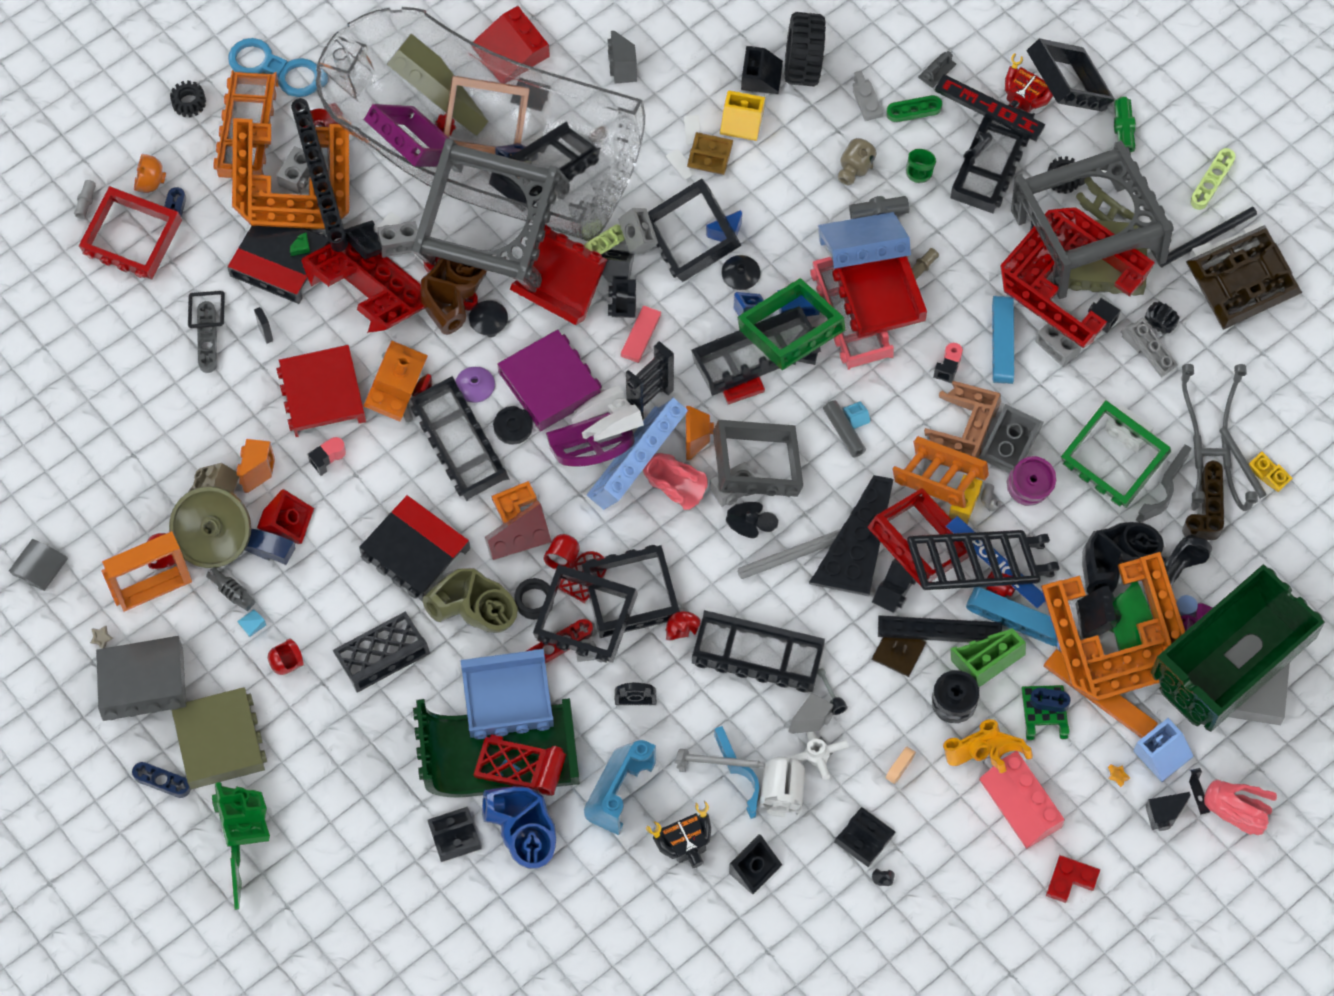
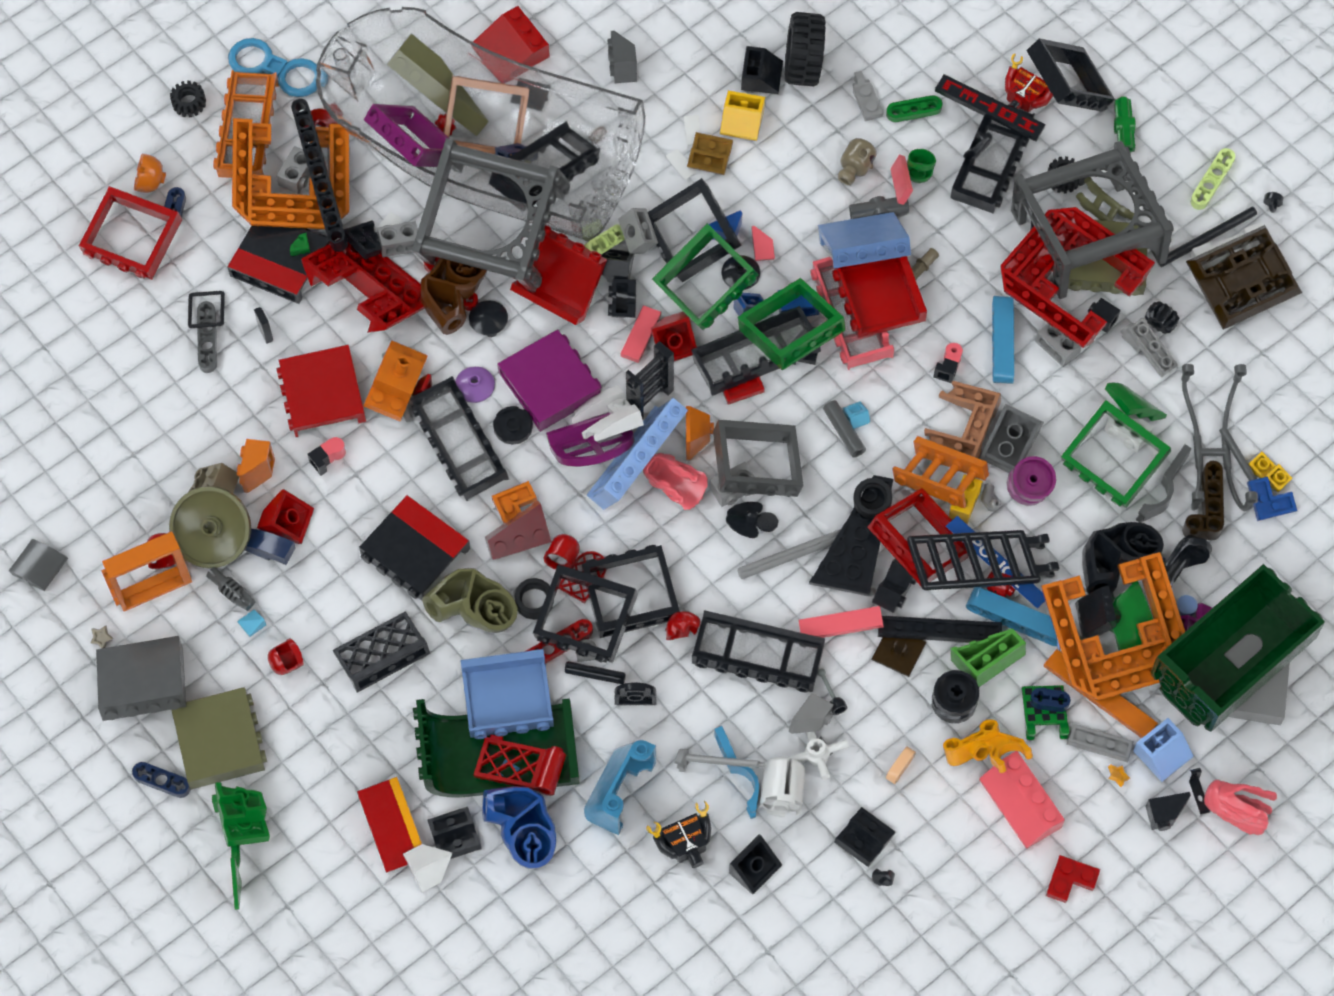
light grey pin [74,180,96,219] -> none
dark grey hinge [918,51,956,88] -> none
none -> red slope [357,777,422,873]
none -> white slope [403,844,452,892]
none -> black axle [564,661,626,684]
none -> red slope [651,311,697,361]
none -> green window [652,223,759,330]
none -> coral slope [751,226,775,261]
none -> coral tile [799,606,884,638]
none -> black tyre [853,478,892,519]
none -> coral tile [890,154,913,205]
none -> light grey tile [1066,723,1134,763]
none -> green slope [1105,382,1167,421]
none -> blue tile [1247,477,1297,521]
none -> black tile [1263,192,1284,213]

